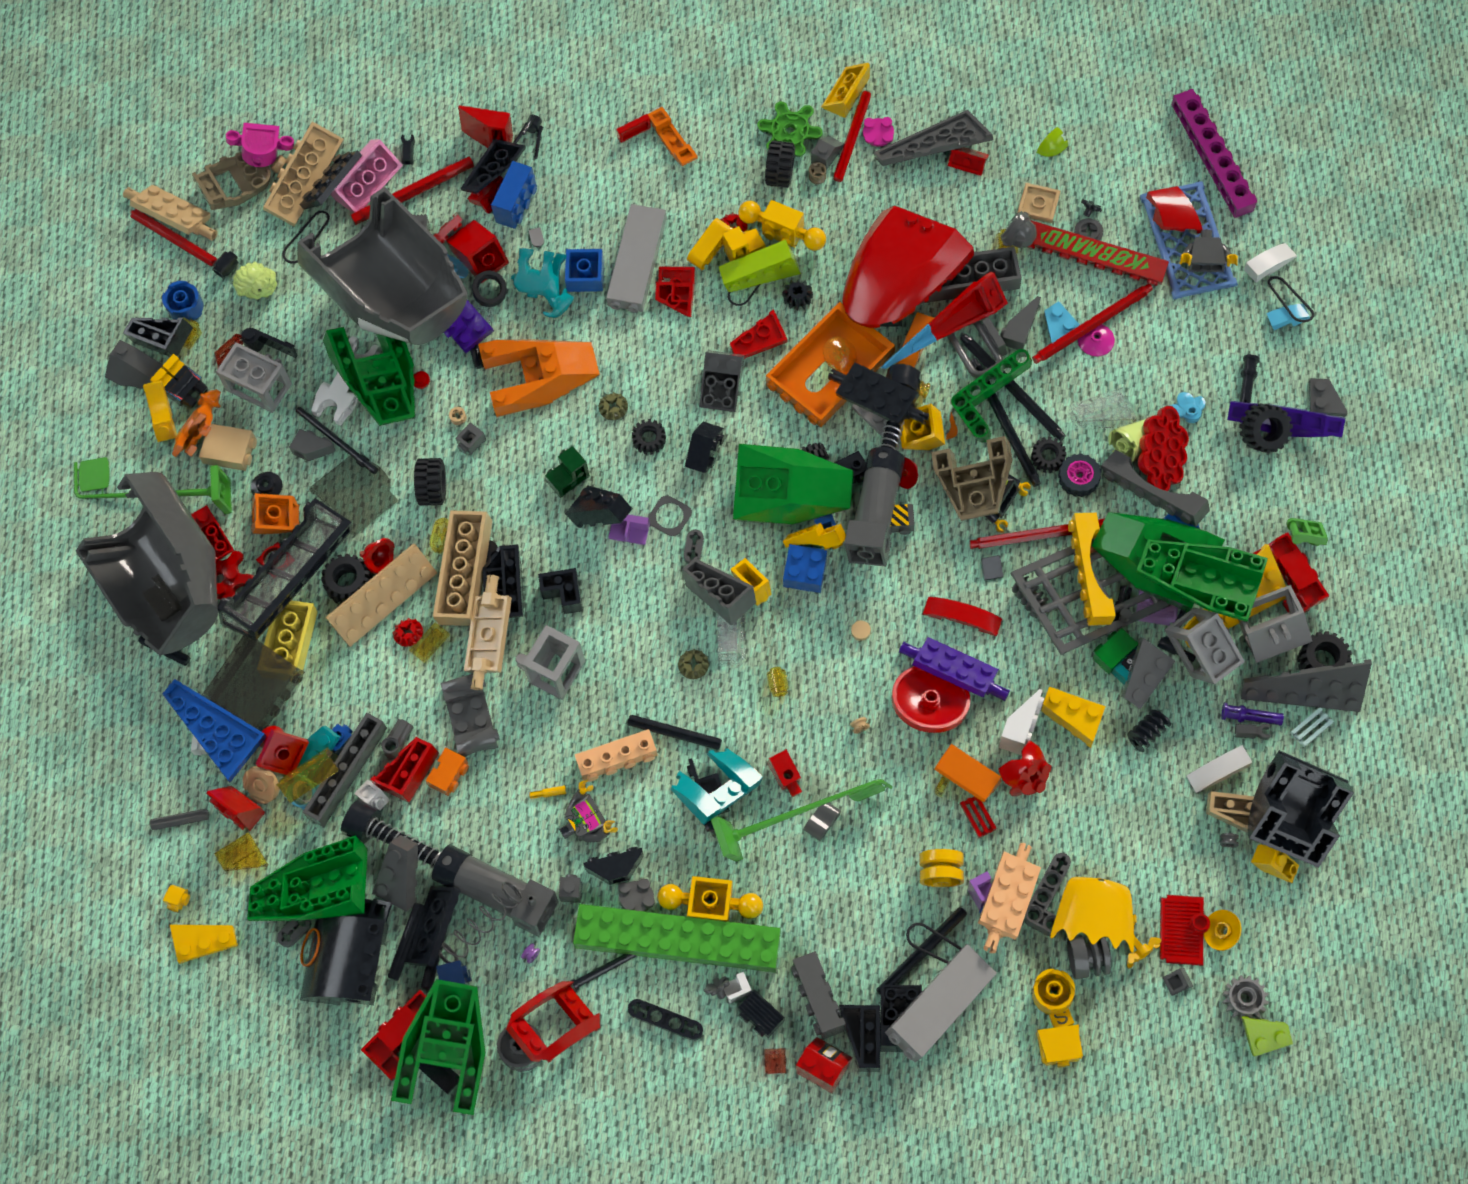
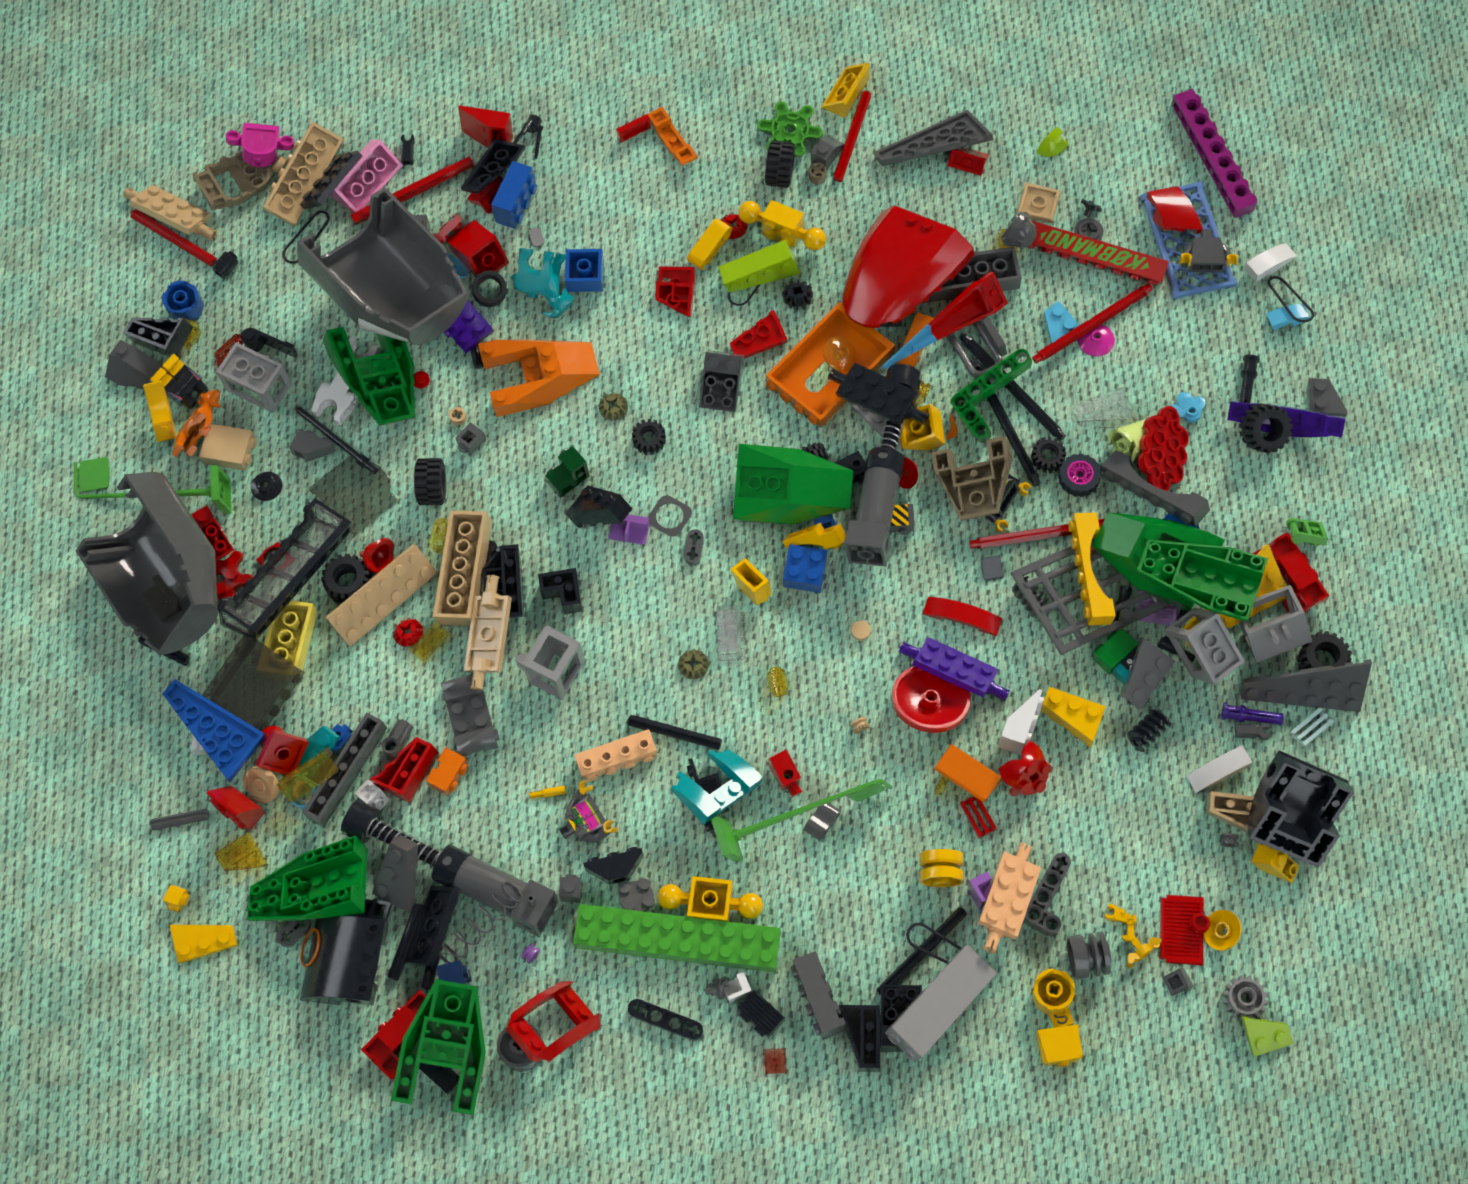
yellowish green hair [233,262,277,300] -> none
orange slope [251,493,299,534] -> none
black bar [571,954,637,991] -> none
light grey brick [606,204,667,313] -> none
dark grey wedge [682,558,756,626] -> none
black brick [684,421,725,473] -> none
yellow brick [723,226,766,262] -> none
red slope [796,1037,853,1094] -> none
dark pink piece [863,117,894,147] -> none
dark grey slope [1000,296,1041,350] -> none
yellow piece [1050,877,1134,953] -> none

